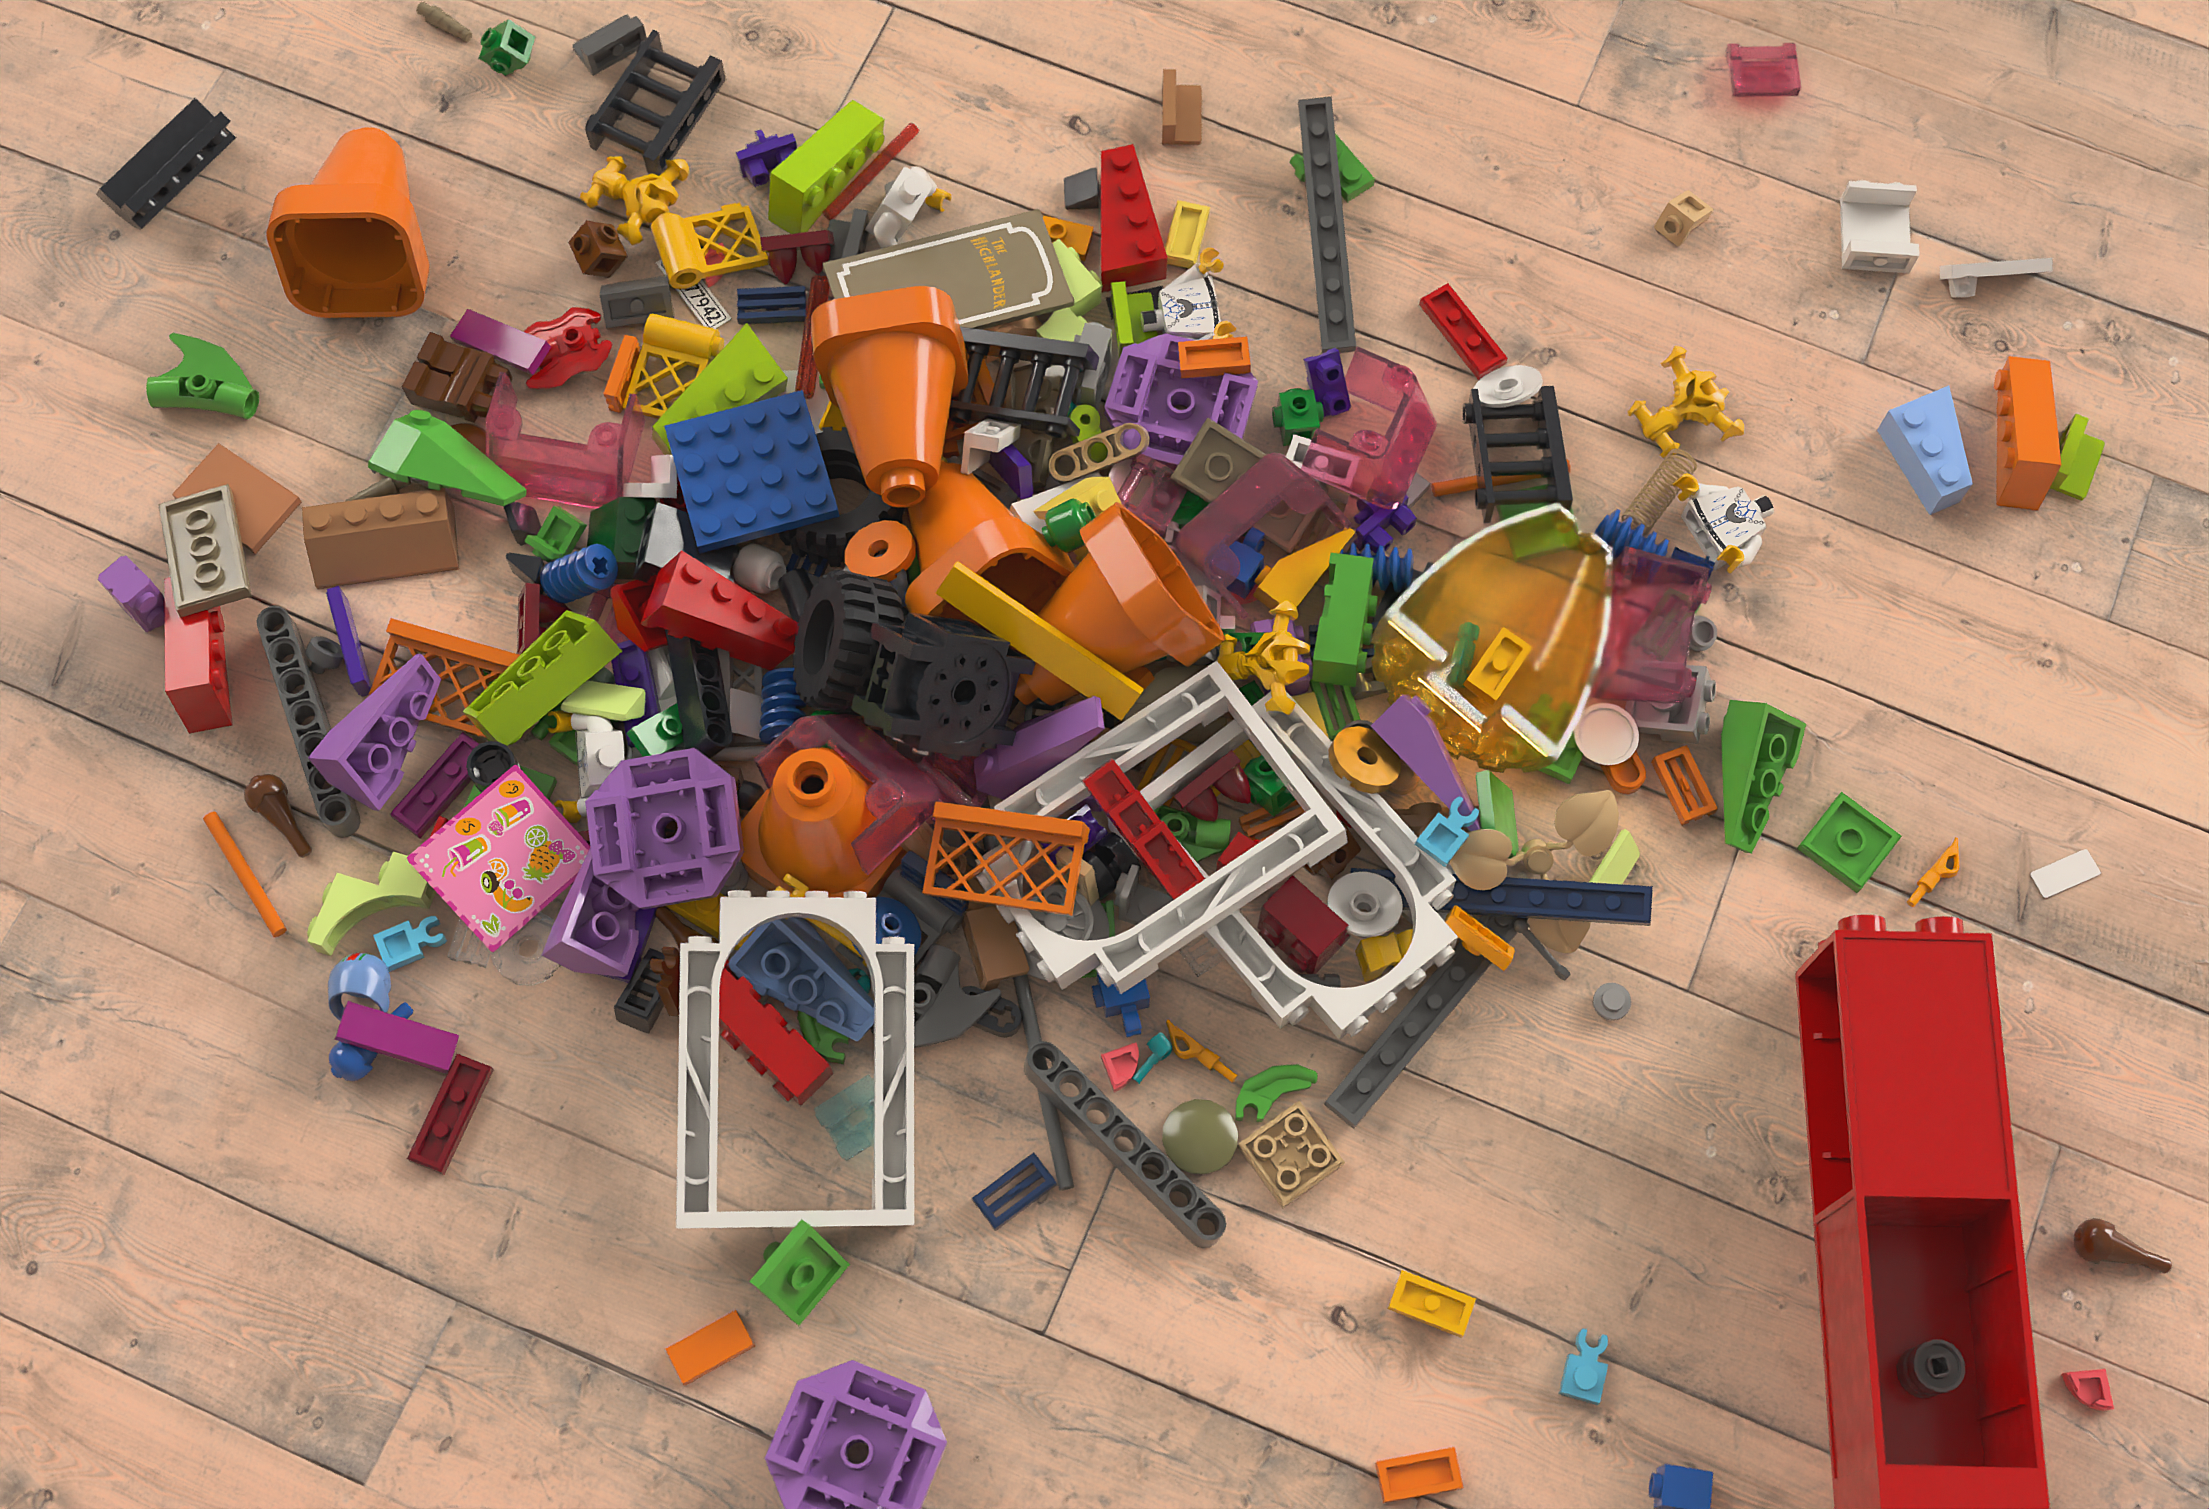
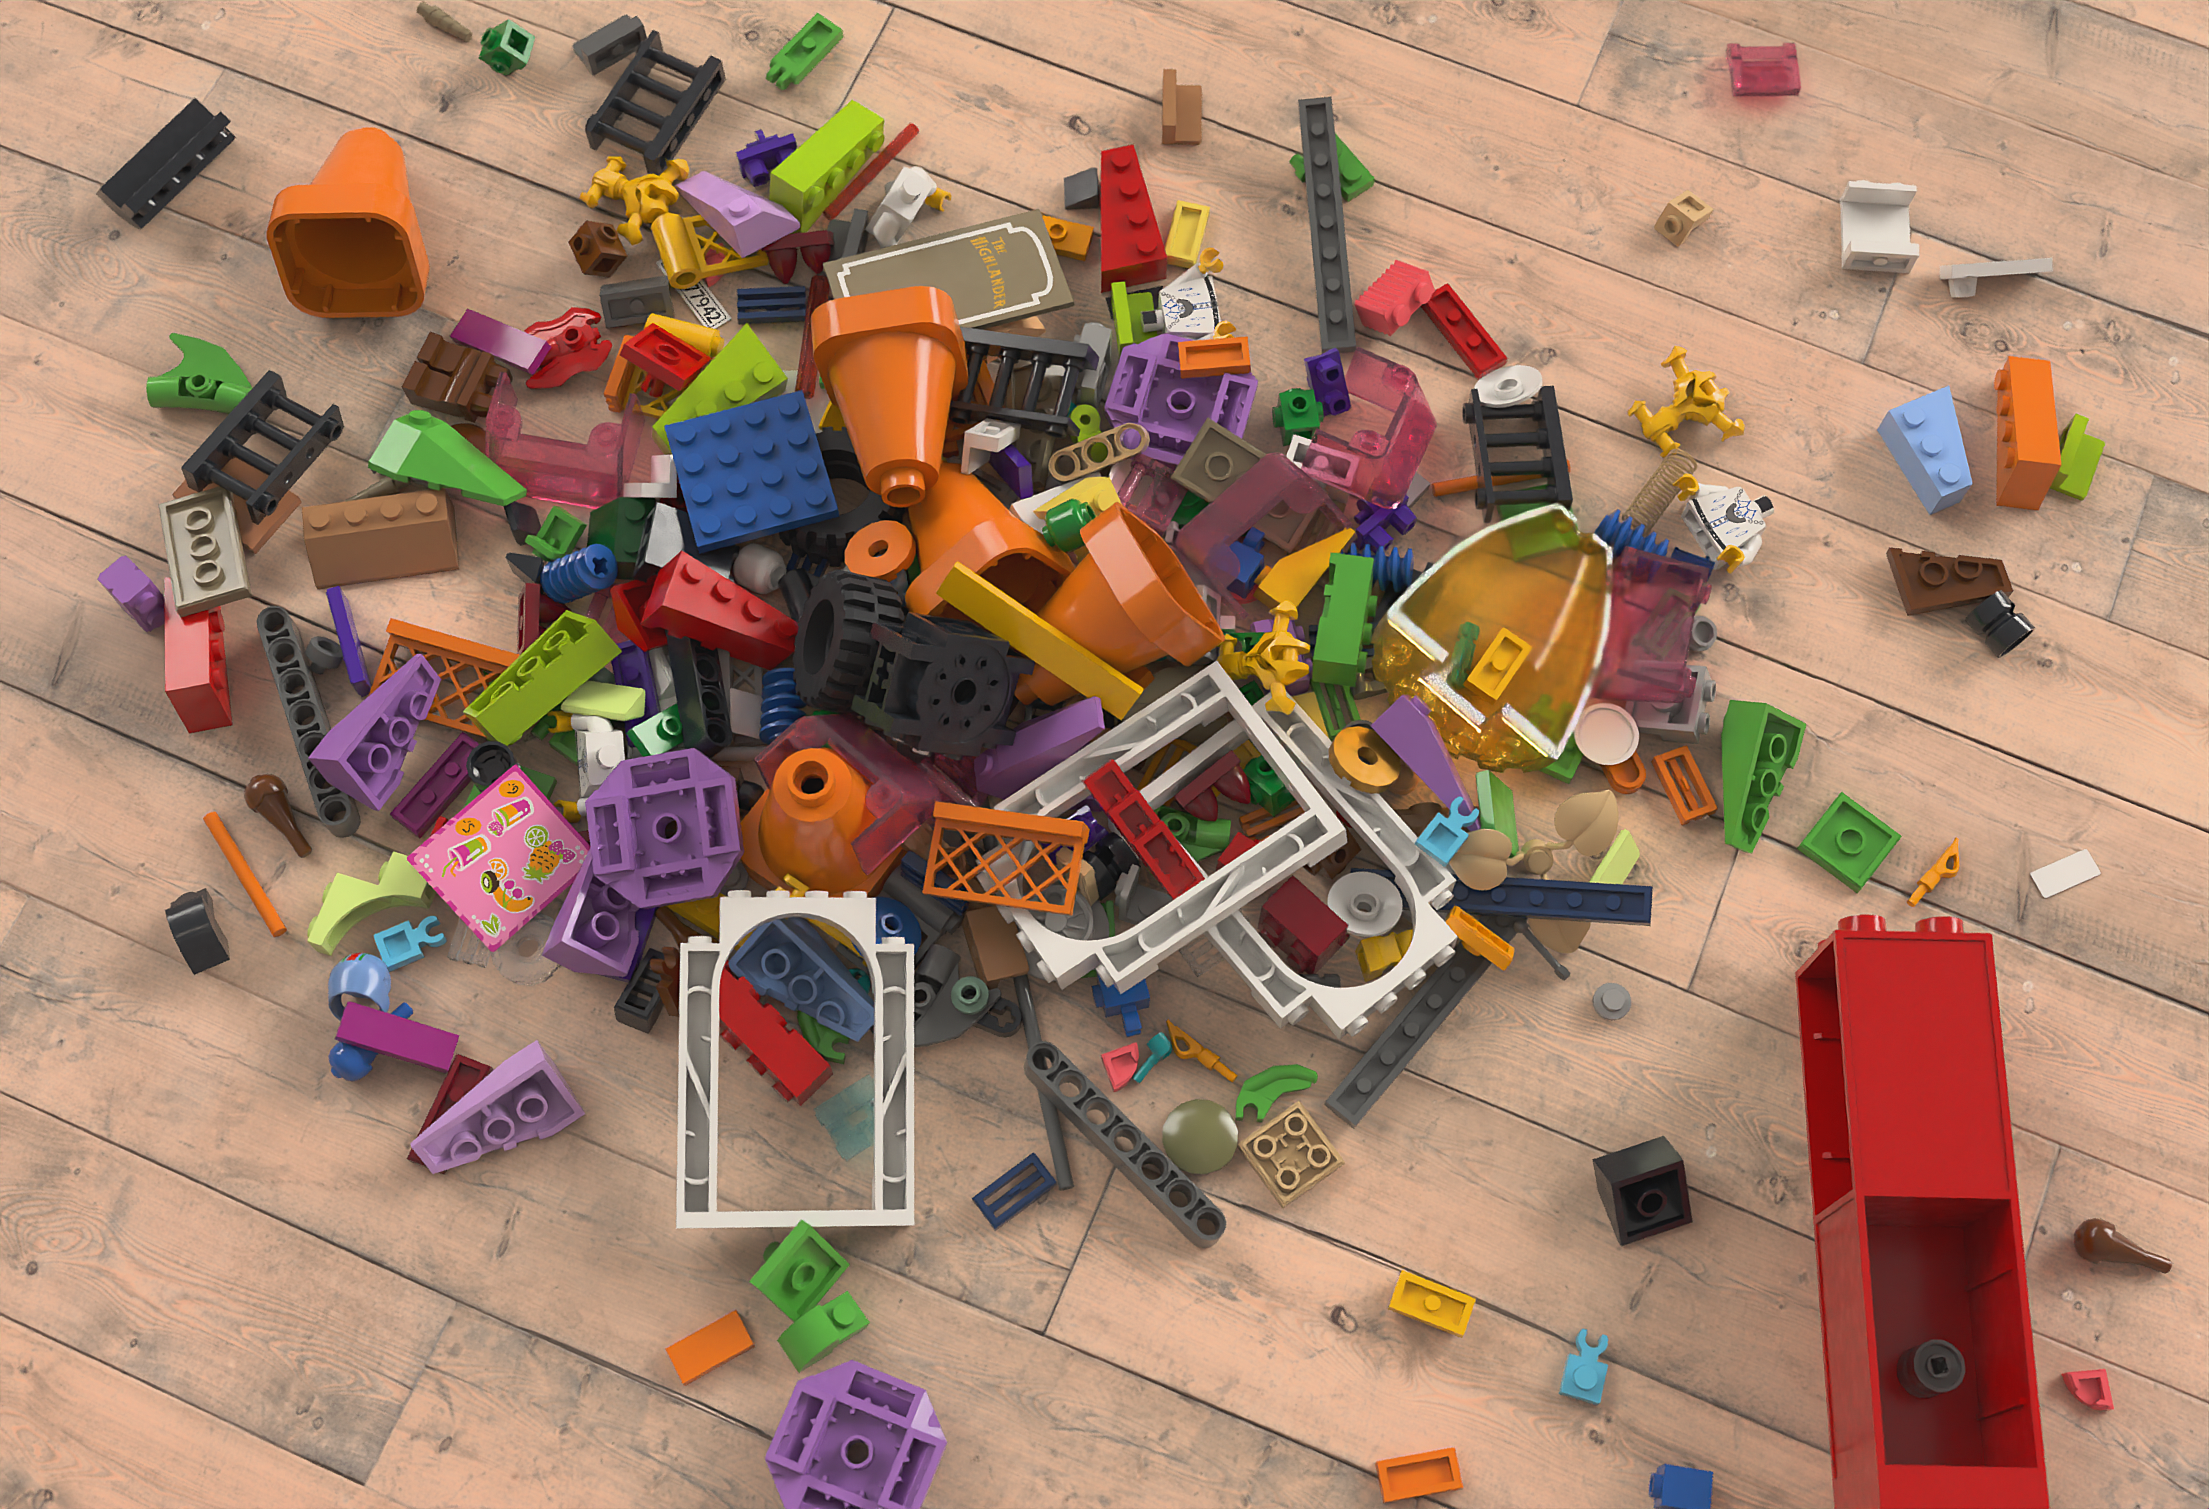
yellowish green arch [1036,239,1102,342] -> none
none -> black brick [165,888,230,975]
none -> black fence [181,370,344,525]
none -> lavender wedge [410,1040,585,1174]
none -> red tile [619,323,712,397]
none -> lavender wedge [675,171,801,258]
none -> bright green hinge [766,12,844,90]
none -> bright green brick [777,1291,870,1373]
none -> sand green plate [951,976,989,1015]
none -> coral brick [1354,260,1435,336]
none -> black slope [1592,1136,1693,1246]
none -> reddish brown wing [1886,547,2013,616]
none -> black wheel [1965,590,2036,658]

